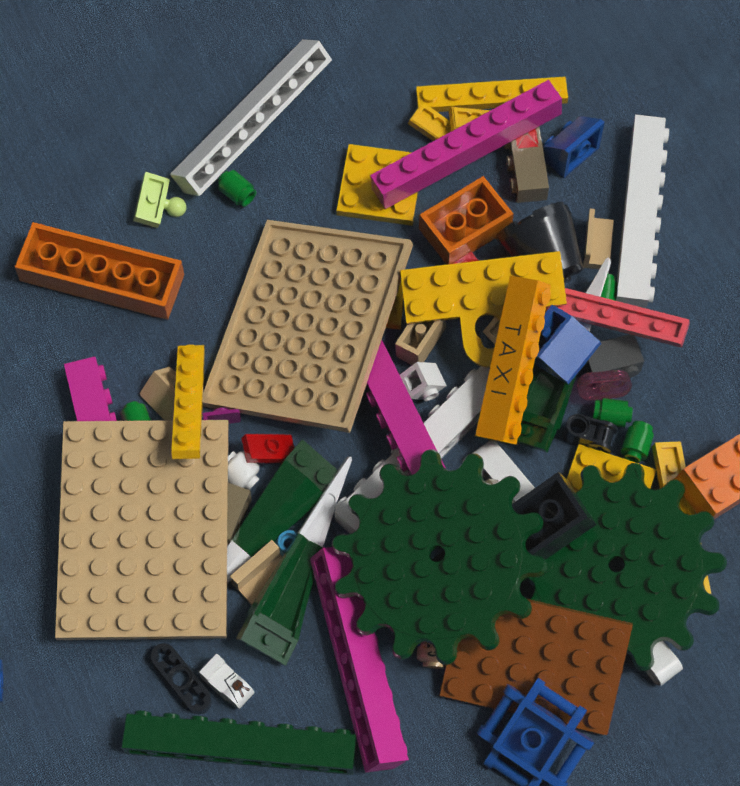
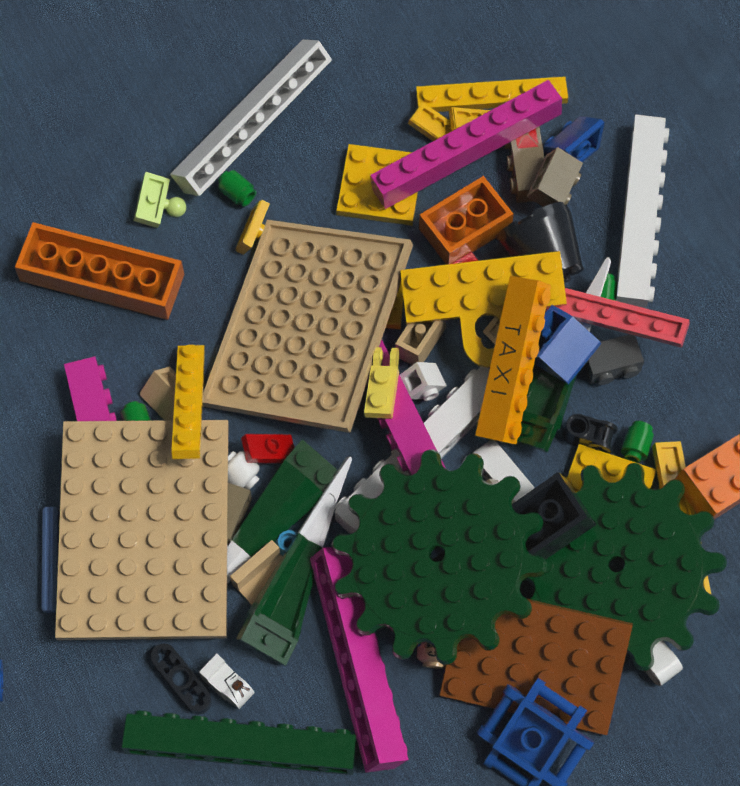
magenta bracket [203,408,241,424] -> none
clear pink plate [577,370,632,400] -> none
tan panel [583,208,614,269] -> none
green brick [593,398,633,428] -> none
none -> medium blue axle [41,507,58,613]
none -> yellow plate [236,200,270,255]
none -> light yellow hinge [364,347,399,419]
none -> dark tan brick [527,147,583,207]

